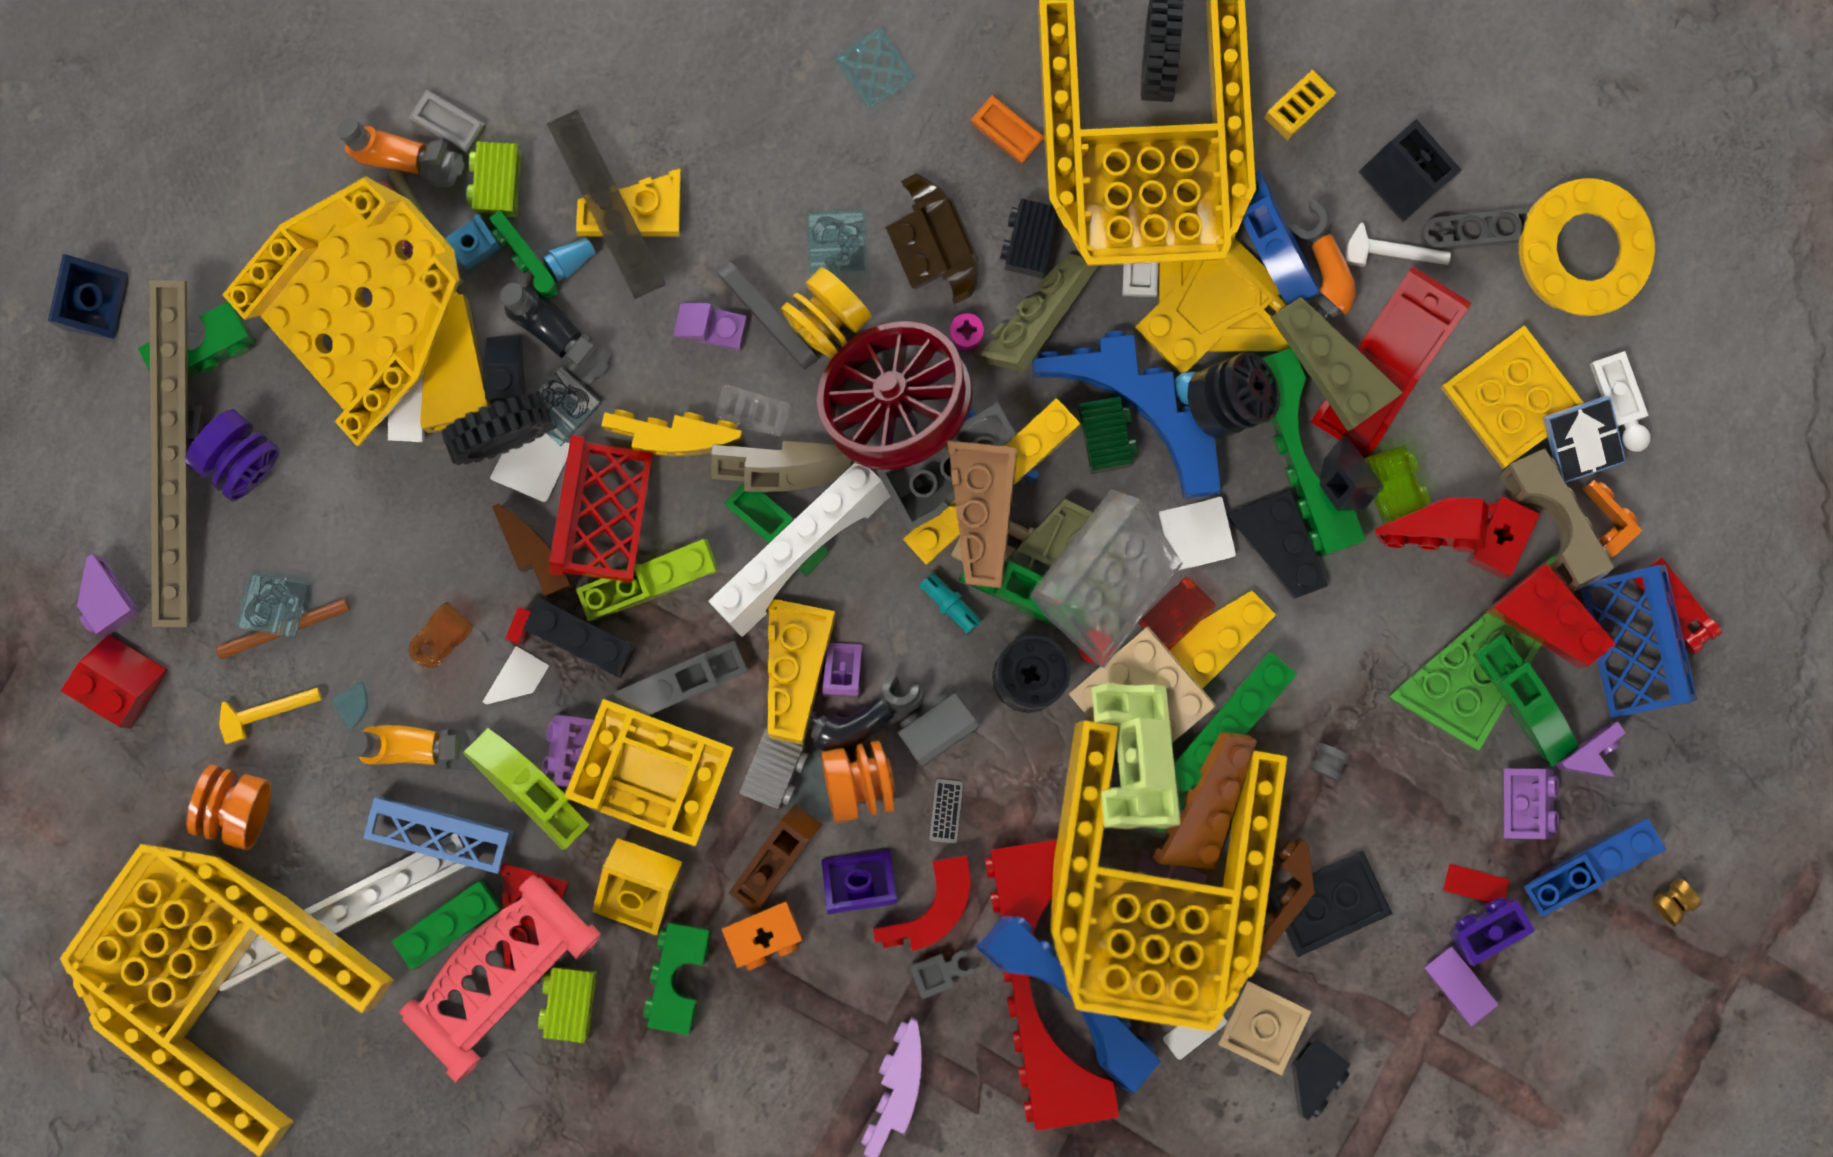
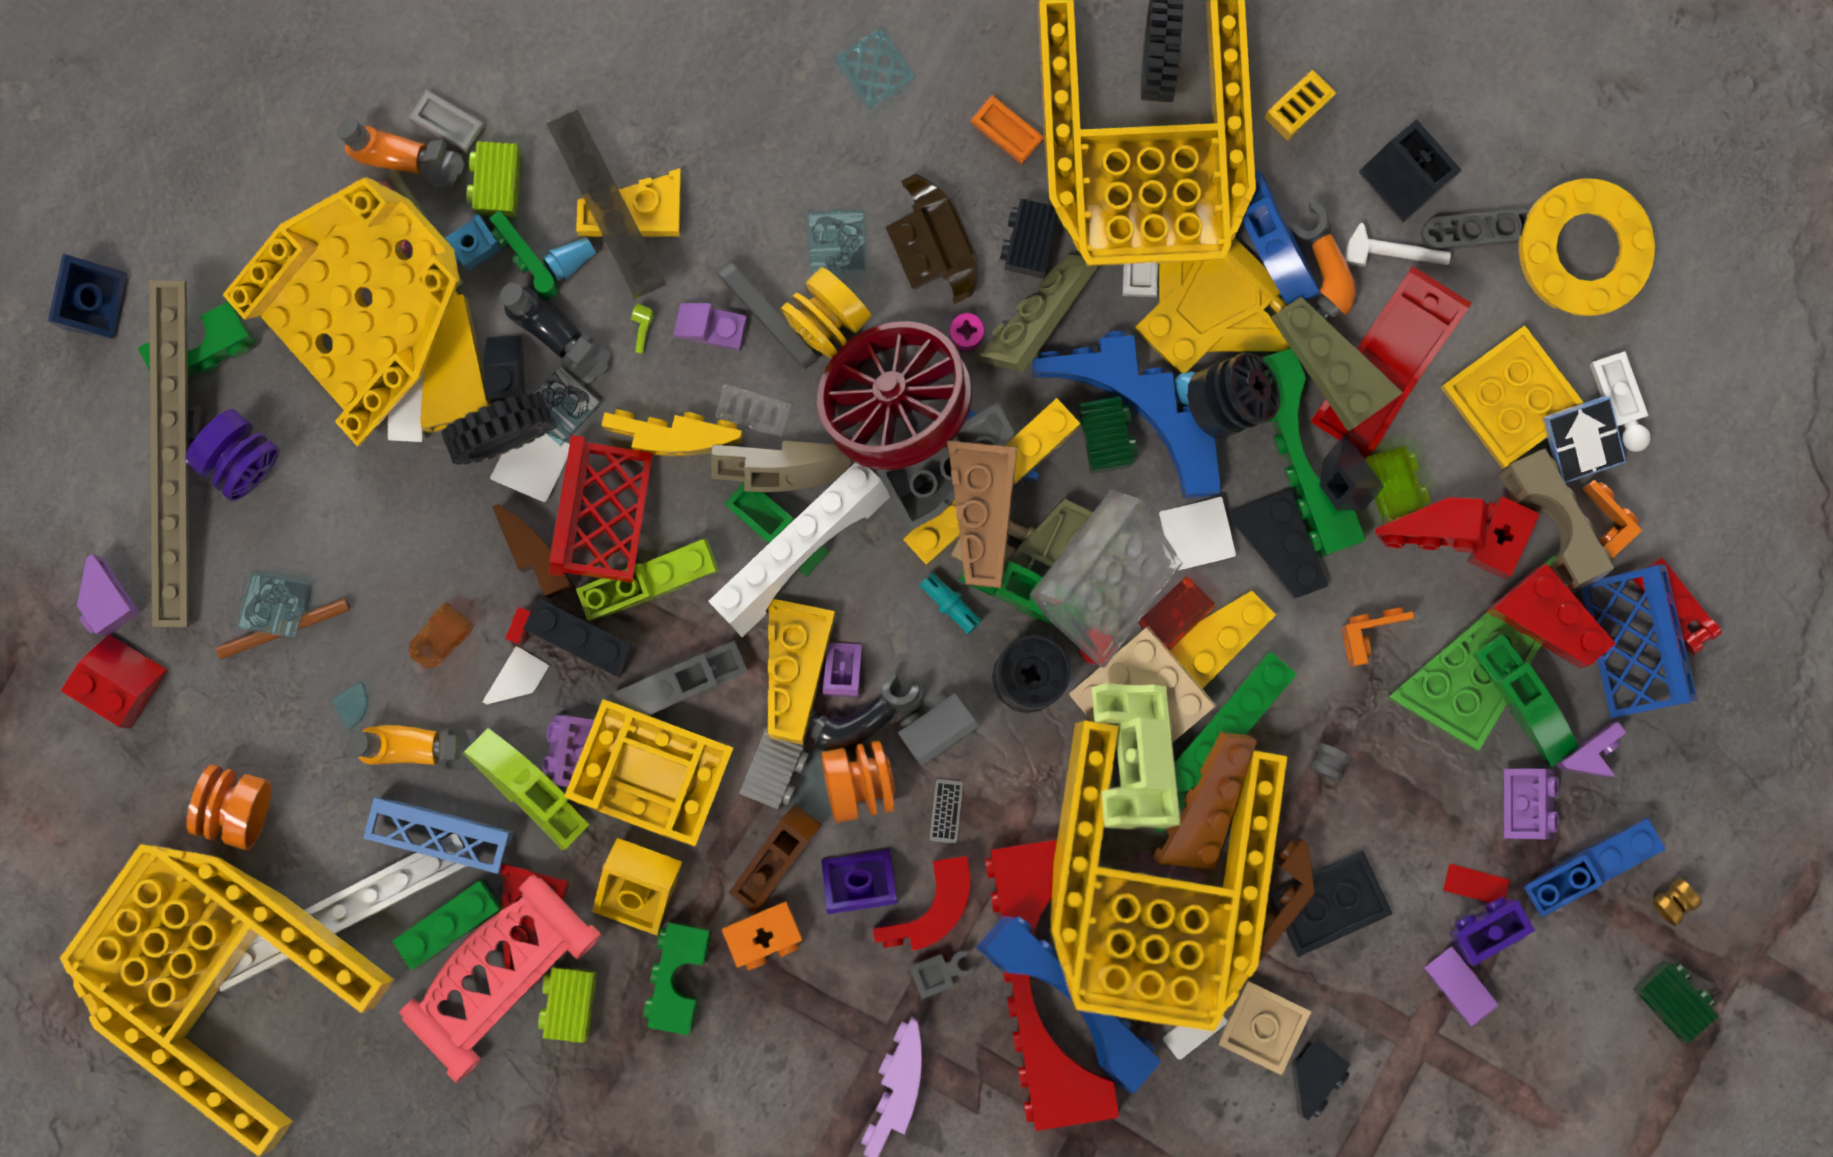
yellow piece [219,687,322,745] -> none
none -> lime hand [631,304,654,354]
none -> orange bracket [1341,607,1415,668]
none -> dark green brick [1633,961,1719,1044]

